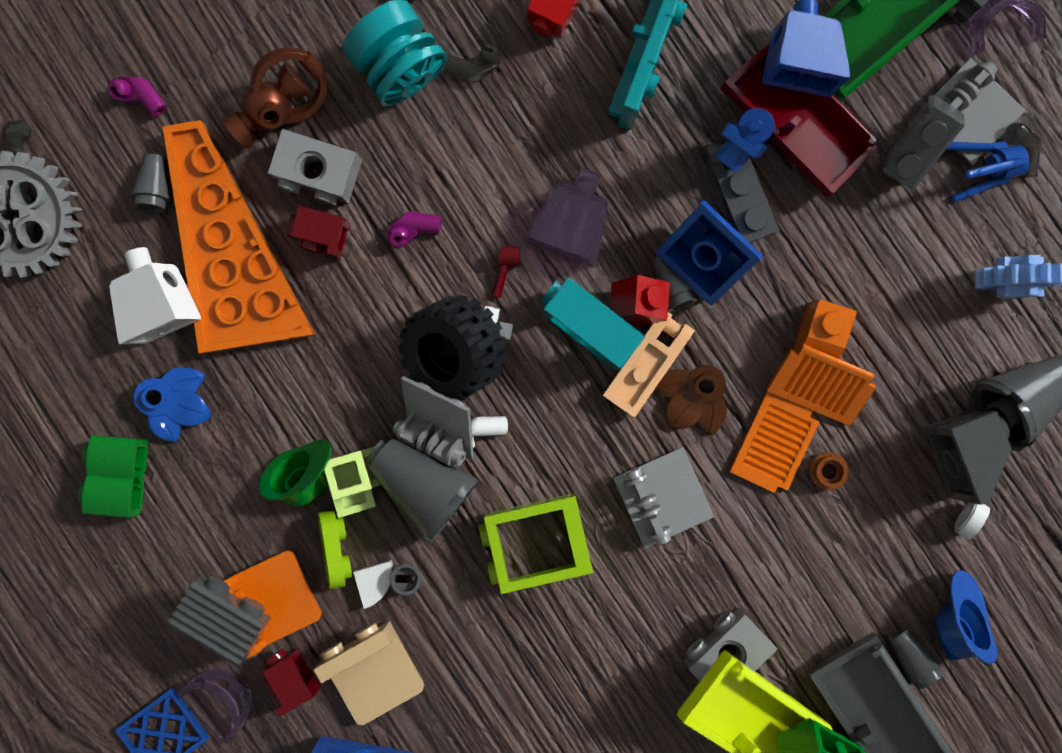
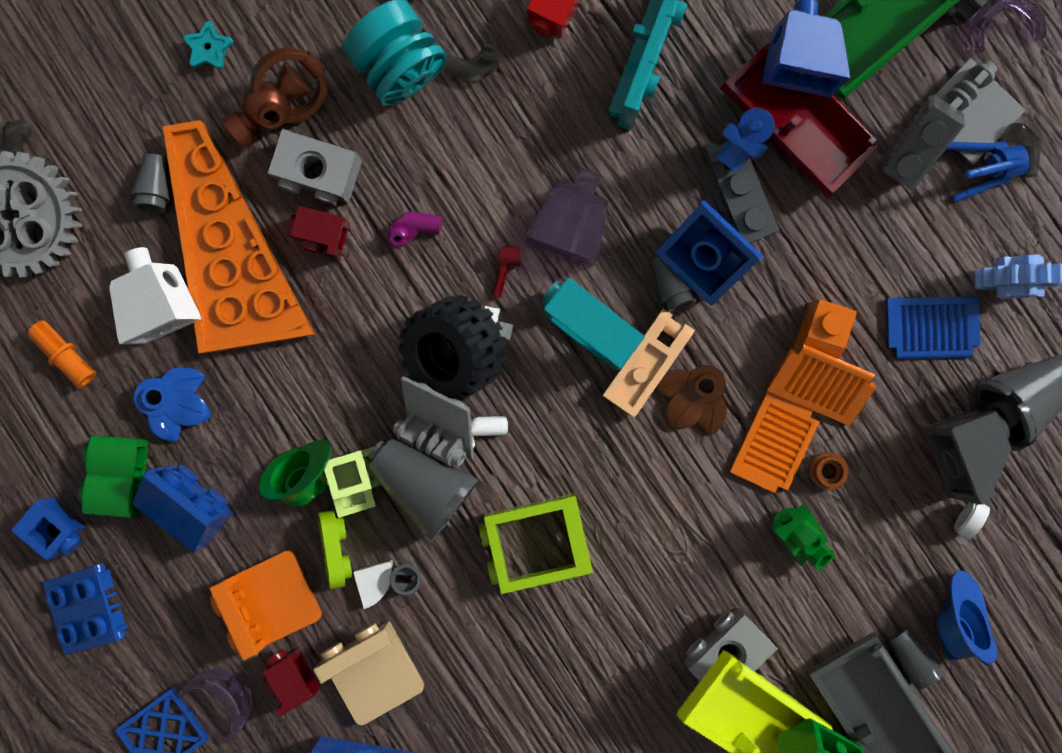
magenta arm [108,76,167,118] -> none
dark grey brick [167,576,271,667] -> none
red brick [609,275,670,327] -> none
light grey hinge [613,447,714,548] -> none
none -> blue brick [11,497,85,561]
none -> orange axle [28,320,97,389]
none -> blue hinge [42,563,128,655]
none -> blue slope [133,465,234,553]
none -> teal plate [183,21,233,69]
none -> green hips [772,504,836,571]
none -> blue window [885,297,980,359]

